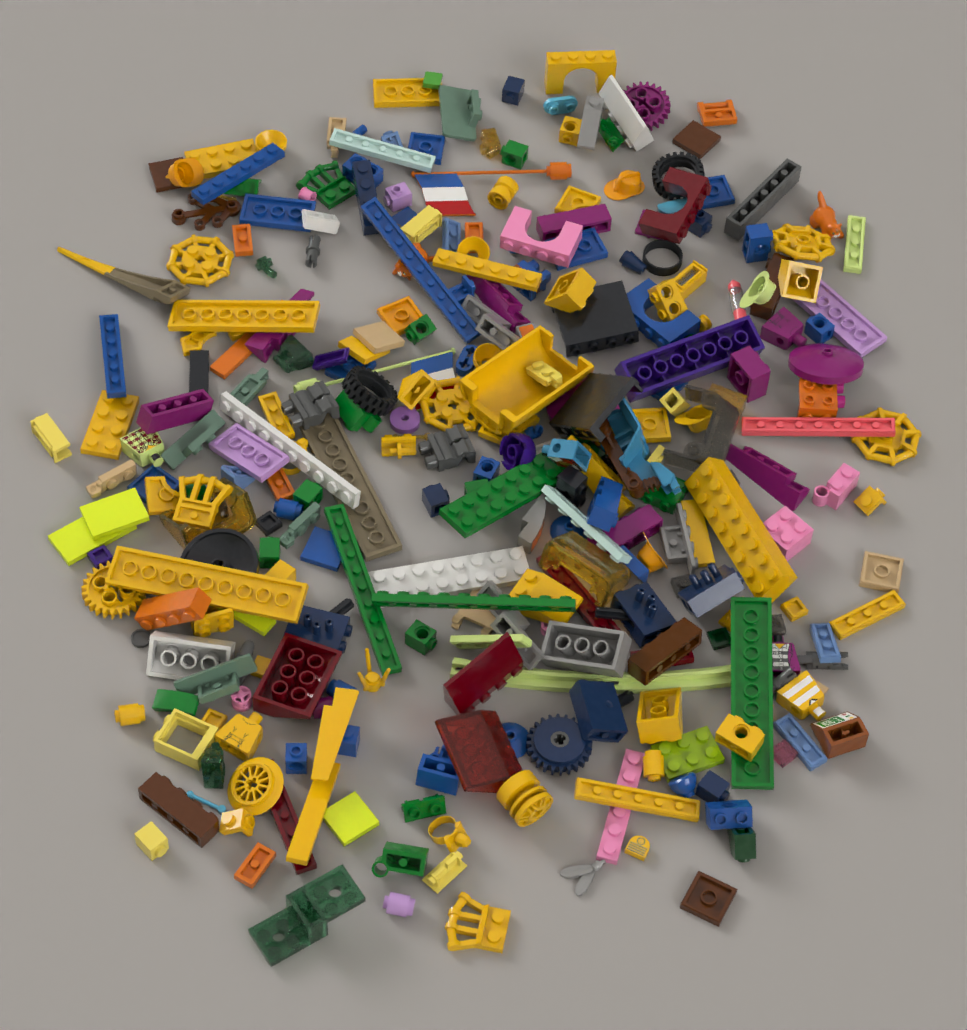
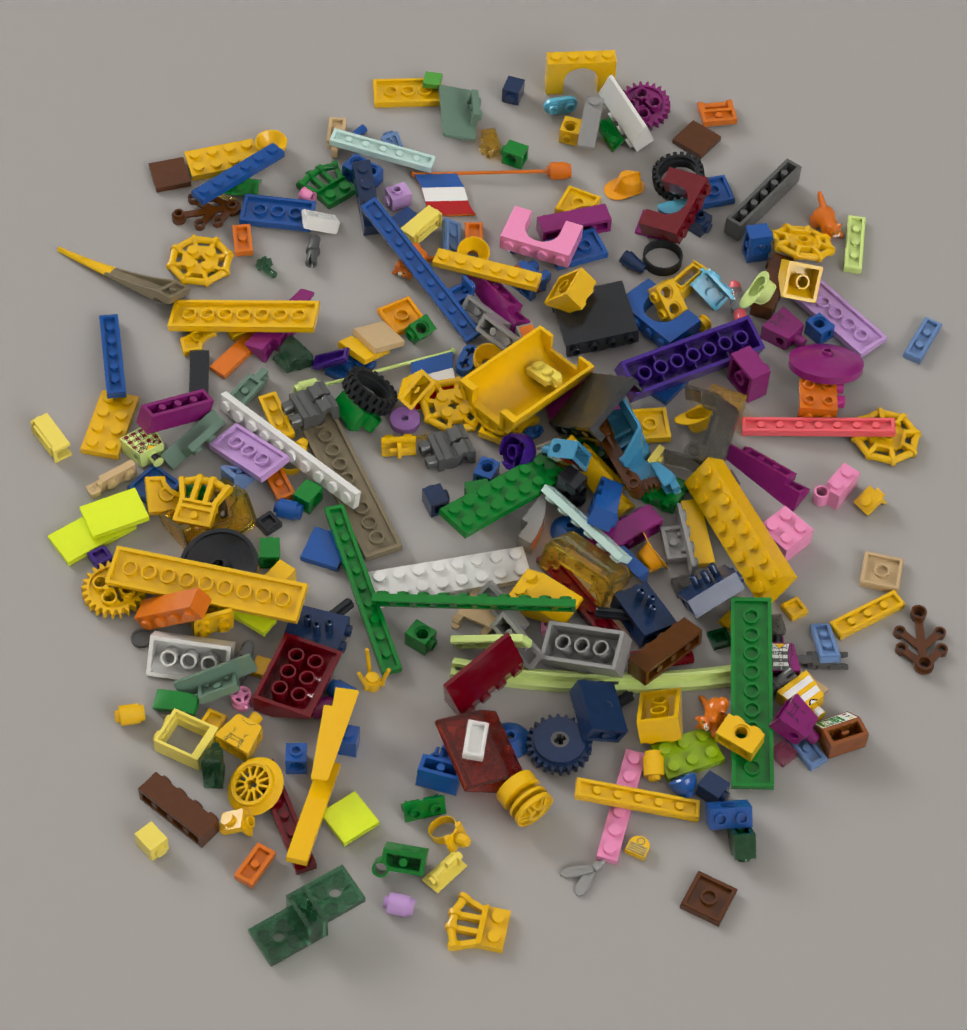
light orange piece [165,158,204,188] -> none
medium azure hinge [186,791,226,814] -> none
sand green hinge [280,502,321,549] -> none
blue tile [408,132,445,165] -> none
yellow wheel [487,176,519,210] -> none
light yellow brick [659,388,691,417] -> none
none -> white tile [462,719,489,762]
none -> medium azure bracket [690,268,735,311]
none -> orange animal [695,695,729,739]
none -> magenta torso [769,693,820,745]
none -> reddish brown plant [893,605,948,675]
none -> medium blue tile [903,317,942,365]

